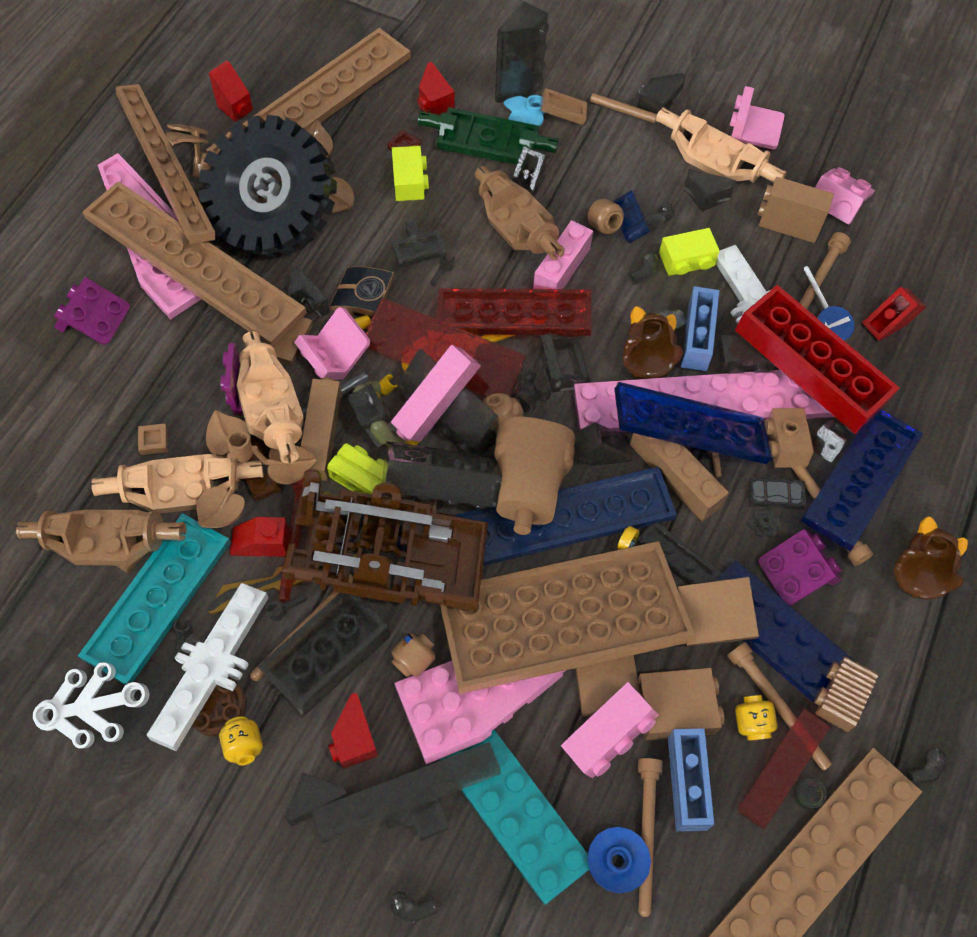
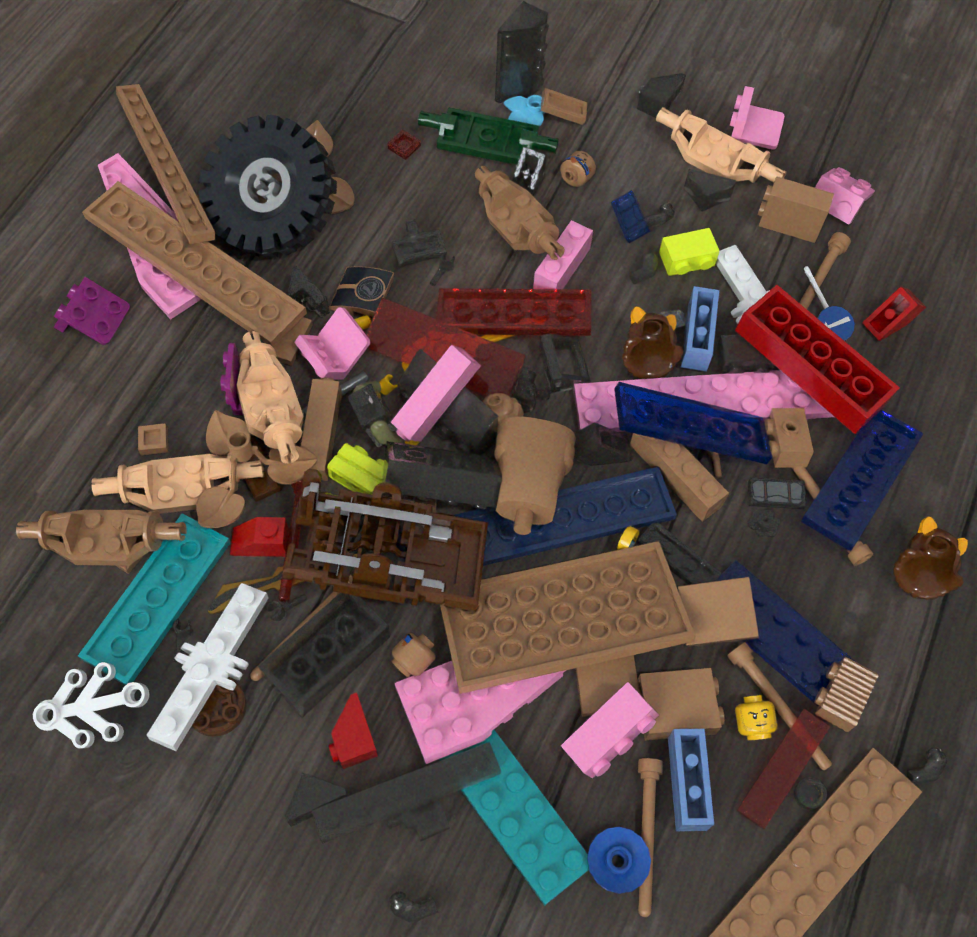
medium nougat plant [166,124,232,178] -> none
medium nougat plate [206,28,411,154] -> none
red slope [209,61,253,122] -> none
yellow head [219,716,263,765] -> none
neon yellow brick [392,146,429,201] -> none
red slope [417,62,455,115] -> none
medium nougat head [587,199,624,234] -> none
medium nougat bar [590,93,657,123] -> none
magenta bracket [759,529,842,606] -> none
clear smoke slope [812,419,855,462] -> none
none -> medium nougat head [560,151,596,187]

